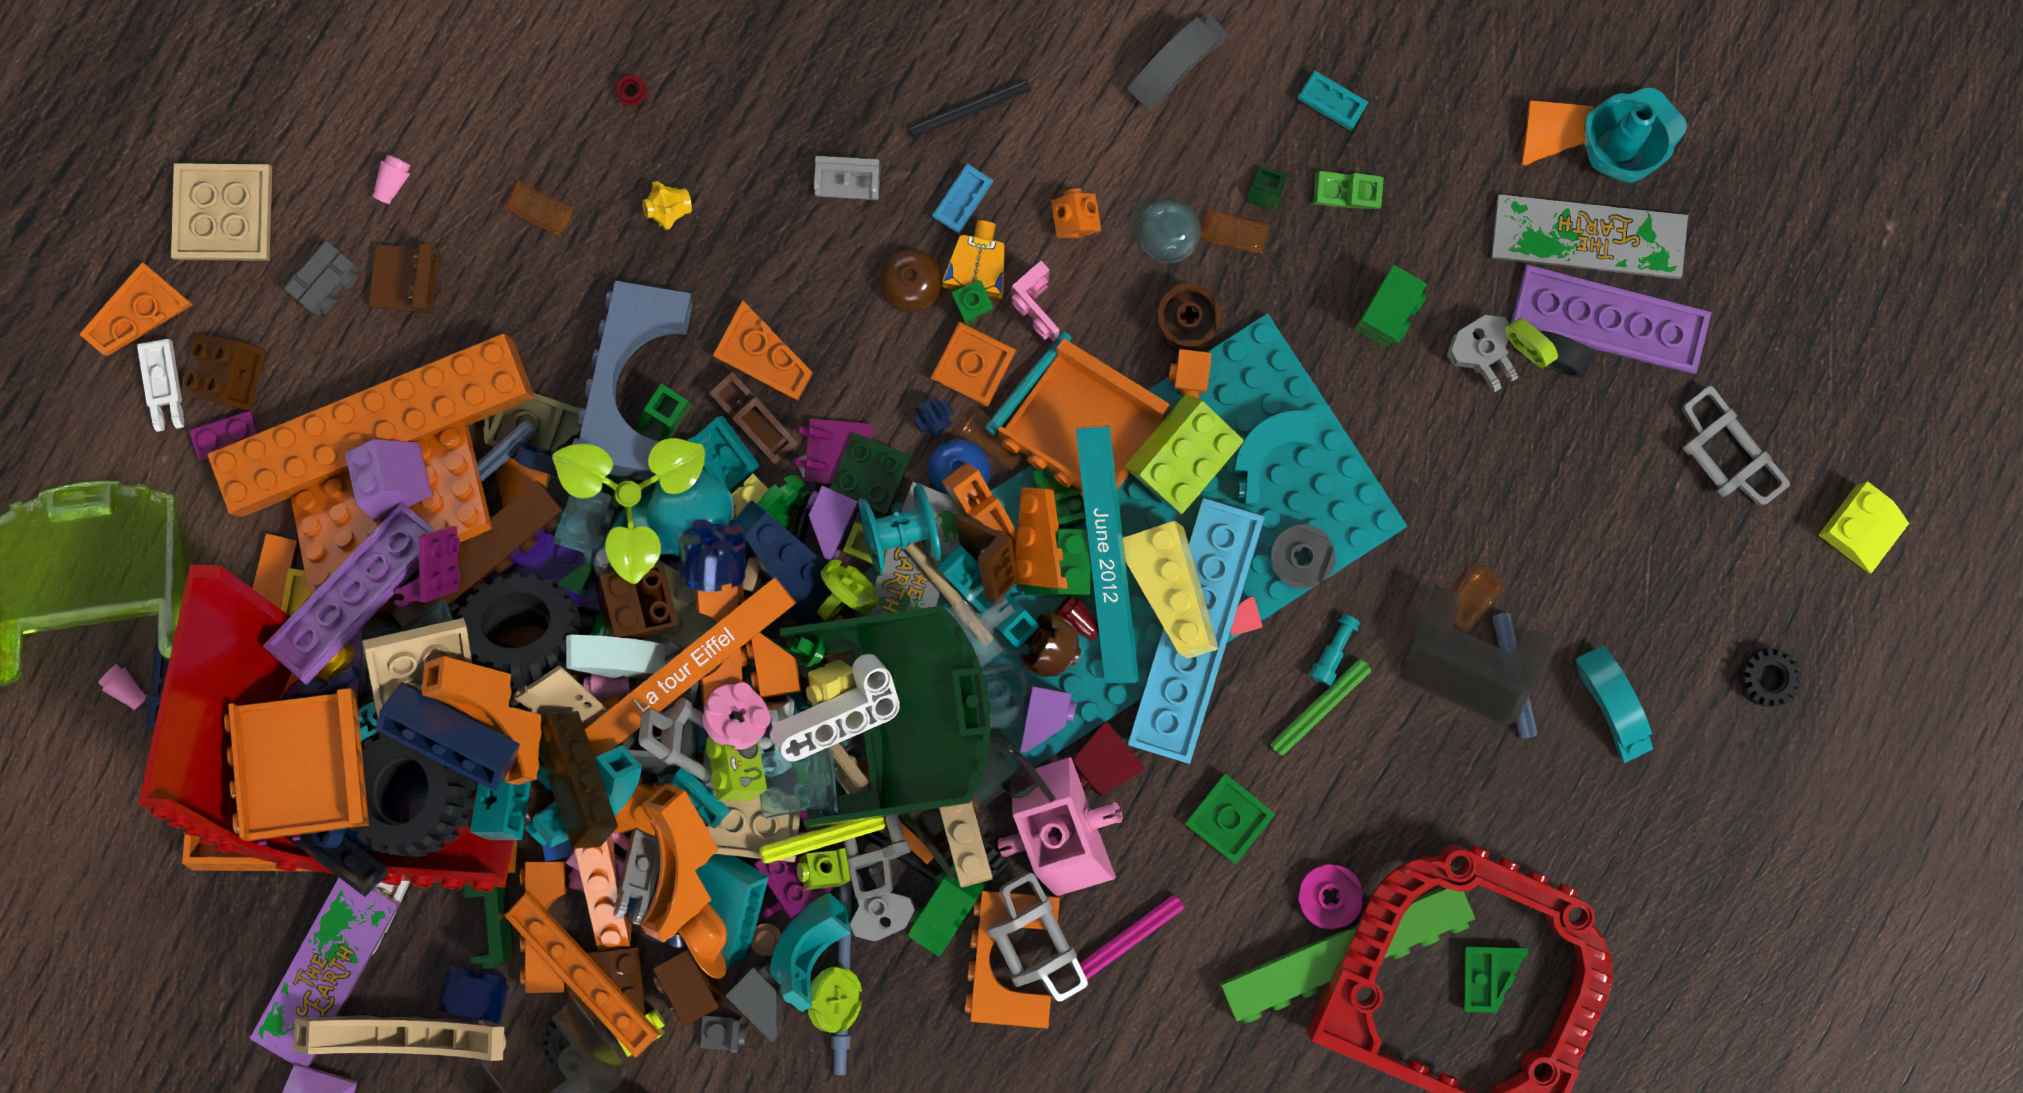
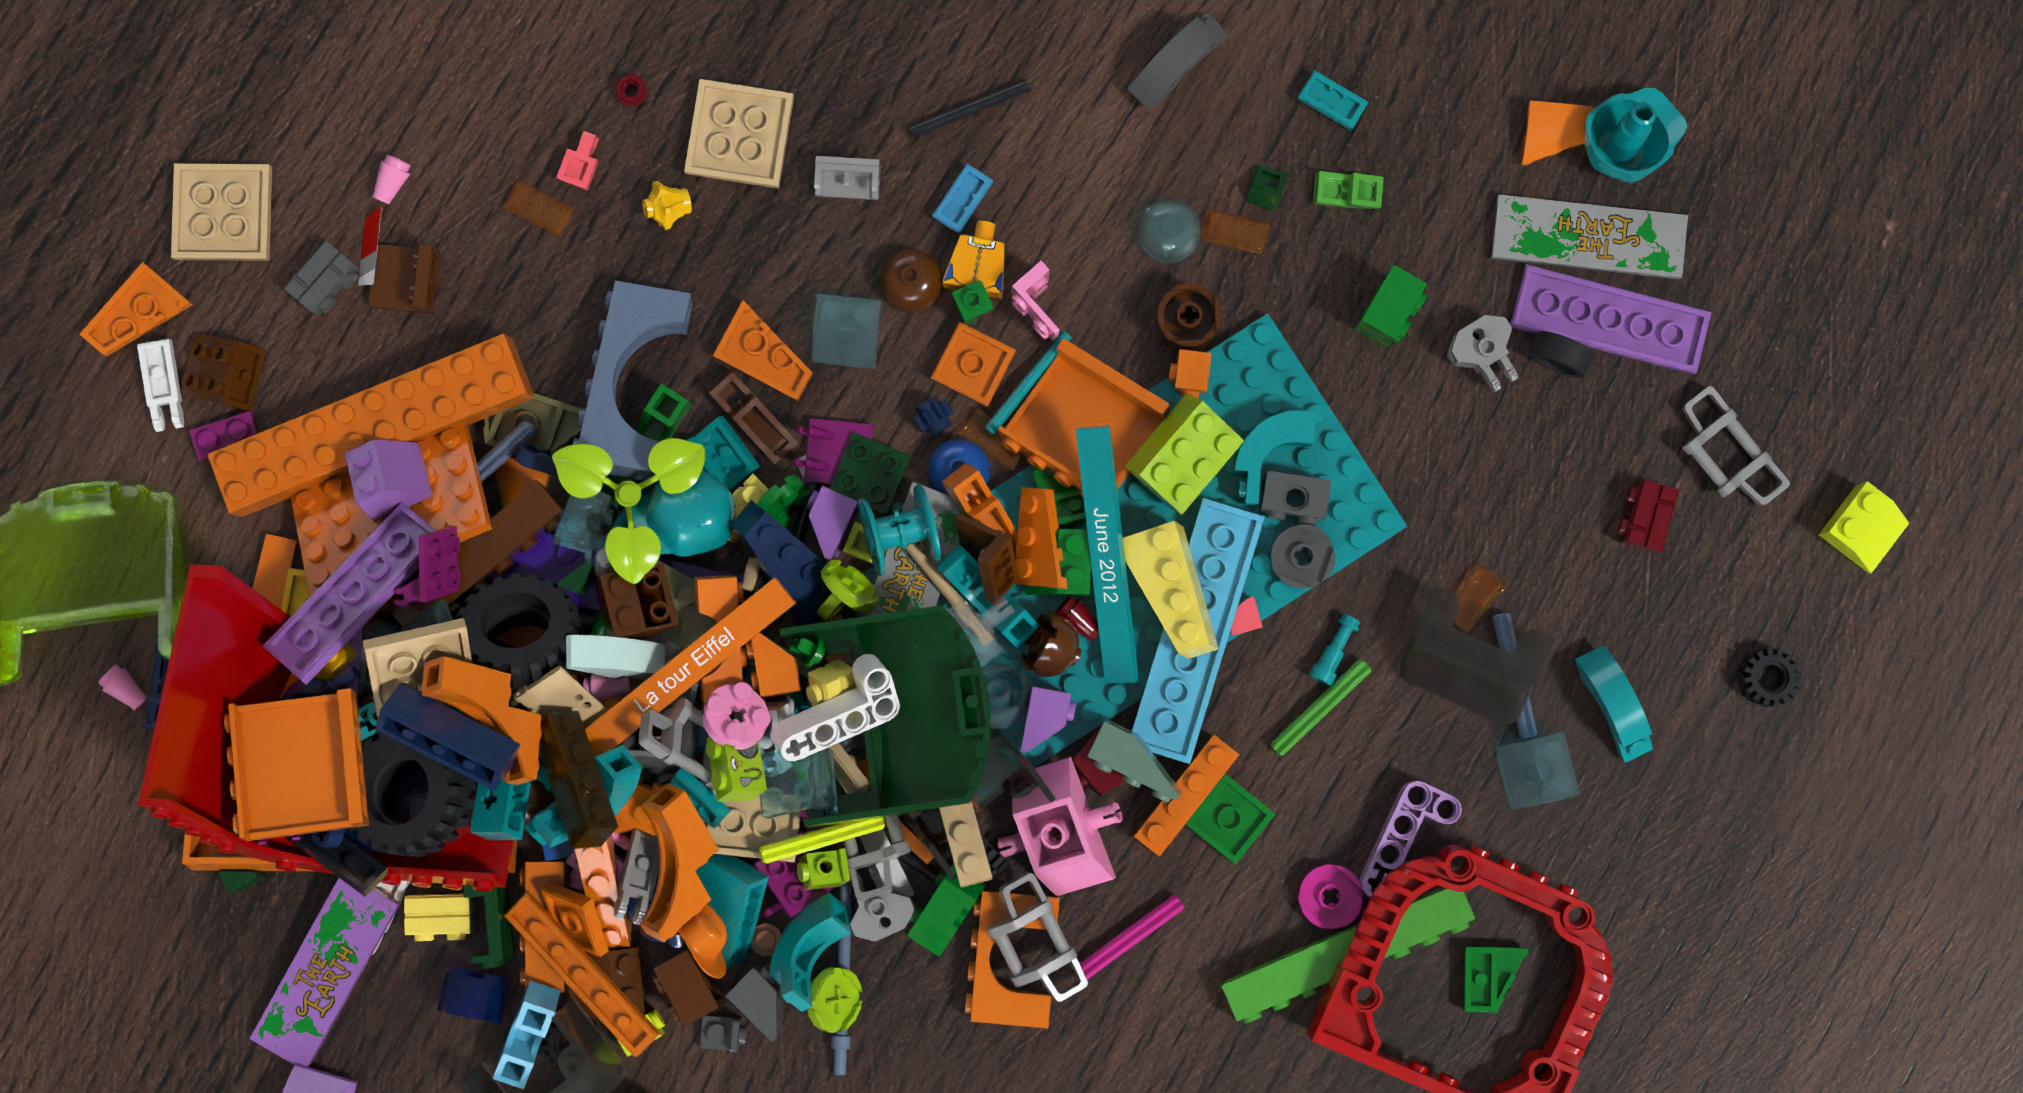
tan arch [293,1015,506,1061] -> none
clear blue brick [679,519,745,592] -> none
orange brick [1051,188,1101,238] -> none
lime beam [1505,318,1558,368] -> none
none -> dark green slope [218,871,265,893]
none -> sticker [358,206,382,286]
none -> light yellow brick [404,893,476,941]
none -> medium azure arch [493,980,560,1089]
none -> orange plate [541,881,609,957]
none -> coral plate [556,131,599,191]
none -> tan plate [684,79,794,189]
none -> clear light blue slope [812,294,883,369]
none -> white sticker [859,829,914,896]
none -> sand green slope [1088,720,1182,802]
none -> orange arch [1133,734,1240,857]
none -> dark grey brick [1259,471,1331,526]
none -> lavender beam [1359,781,1462,897]
none -> clear light blue slope [1495,732,1580,810]
none -> dark red brick [1617,480,1679,554]

